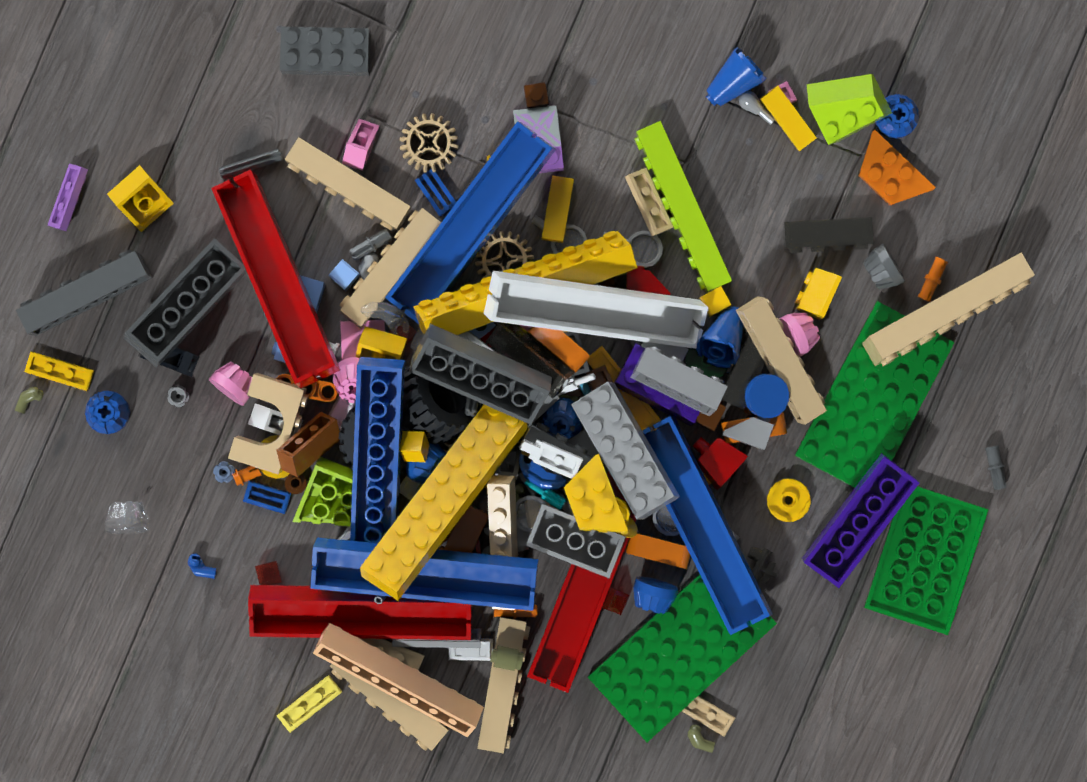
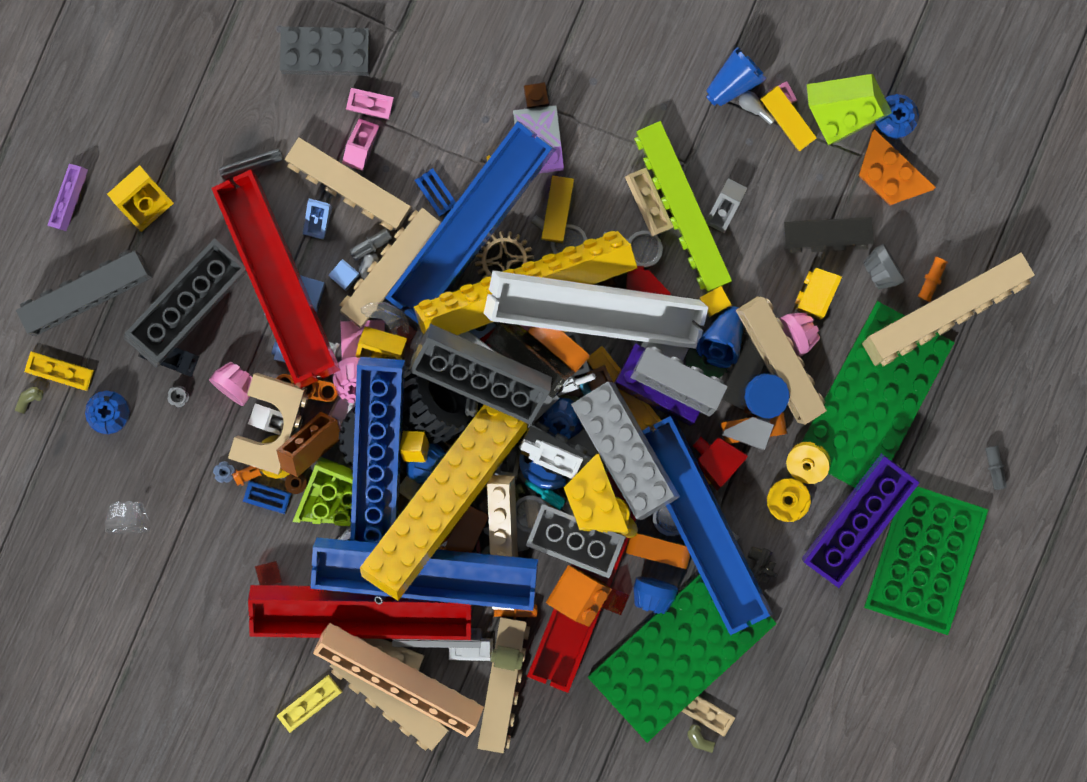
blue arm [188,553,217,579] -> none
tan gear [400,113,459,173] -> none
reddish brown brick [695,400,726,431] -> none
none -> light blue slope [303,198,333,240]
none -> bright pink plate [346,88,394,120]
none -> orange slope [546,565,612,627]
none -> light grey slope [706,178,747,233]
none -> yellow plate [786,442,831,484]

